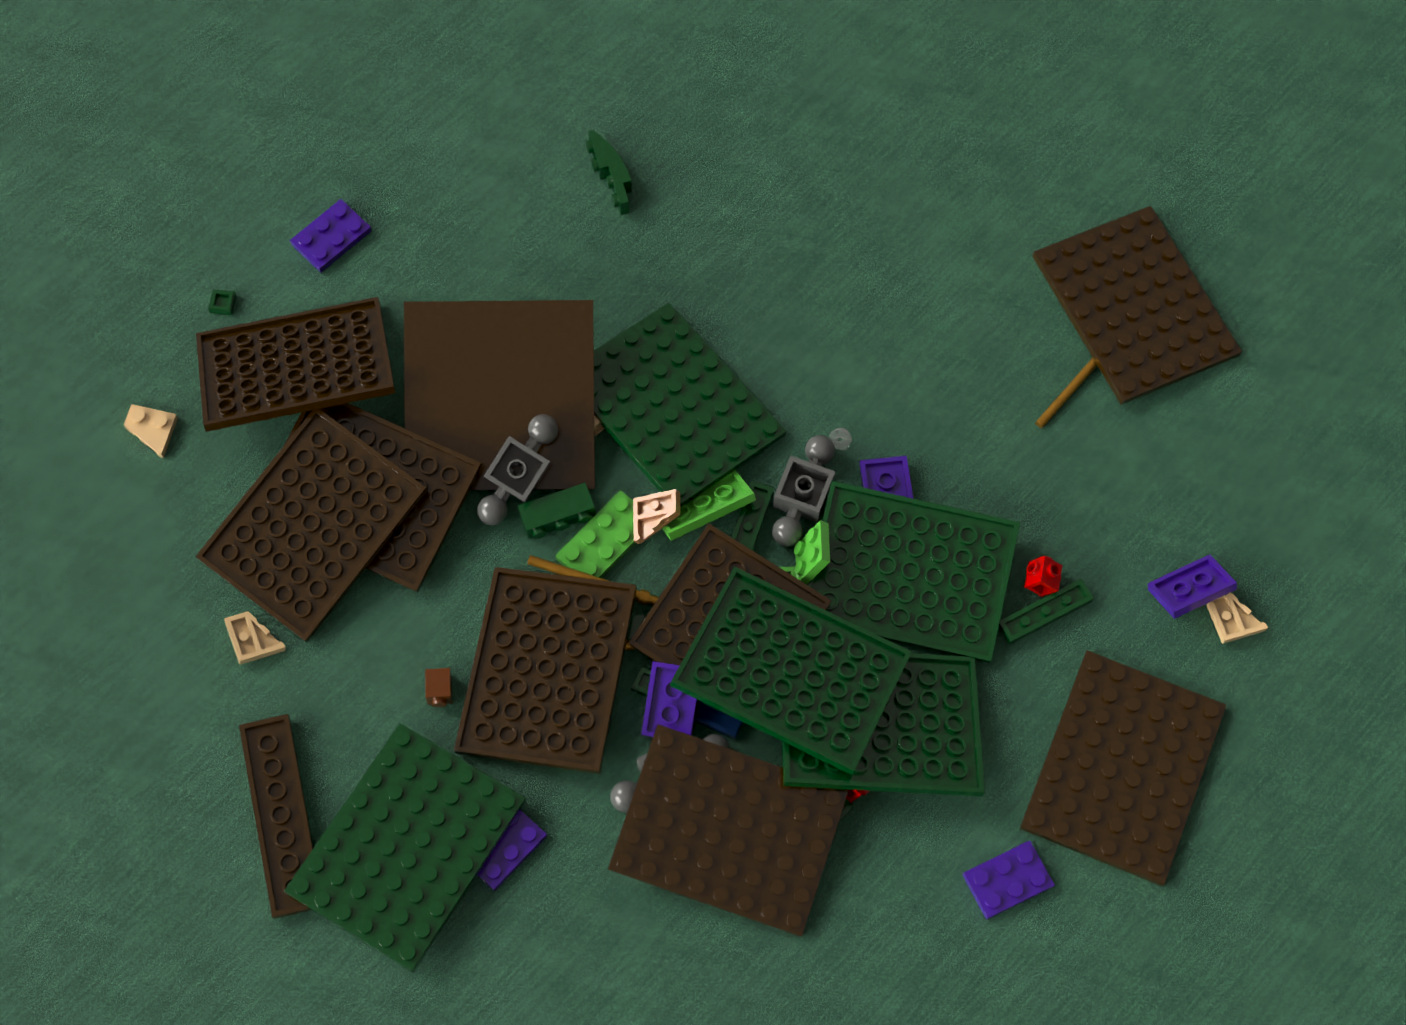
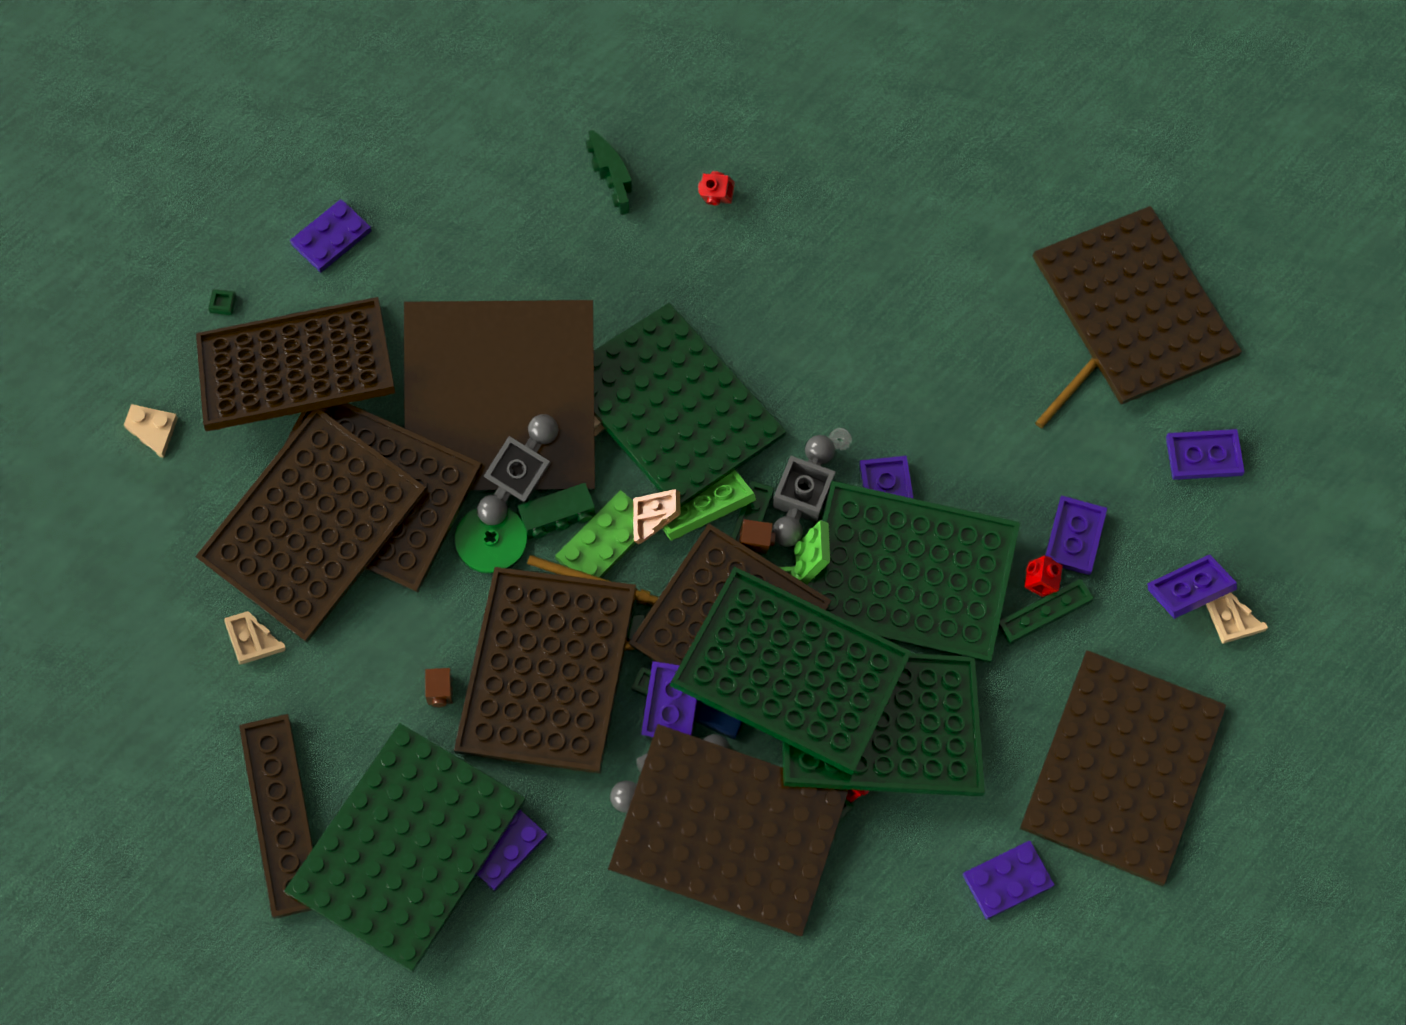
none -> green piece [455,508,527,573]
none -> red brick [698,171,735,206]
none -> reddish brown brick [739,519,776,554]
none -> dark purple plate [1045,495,1107,575]
none -> dark purple plate [1166,429,1245,480]

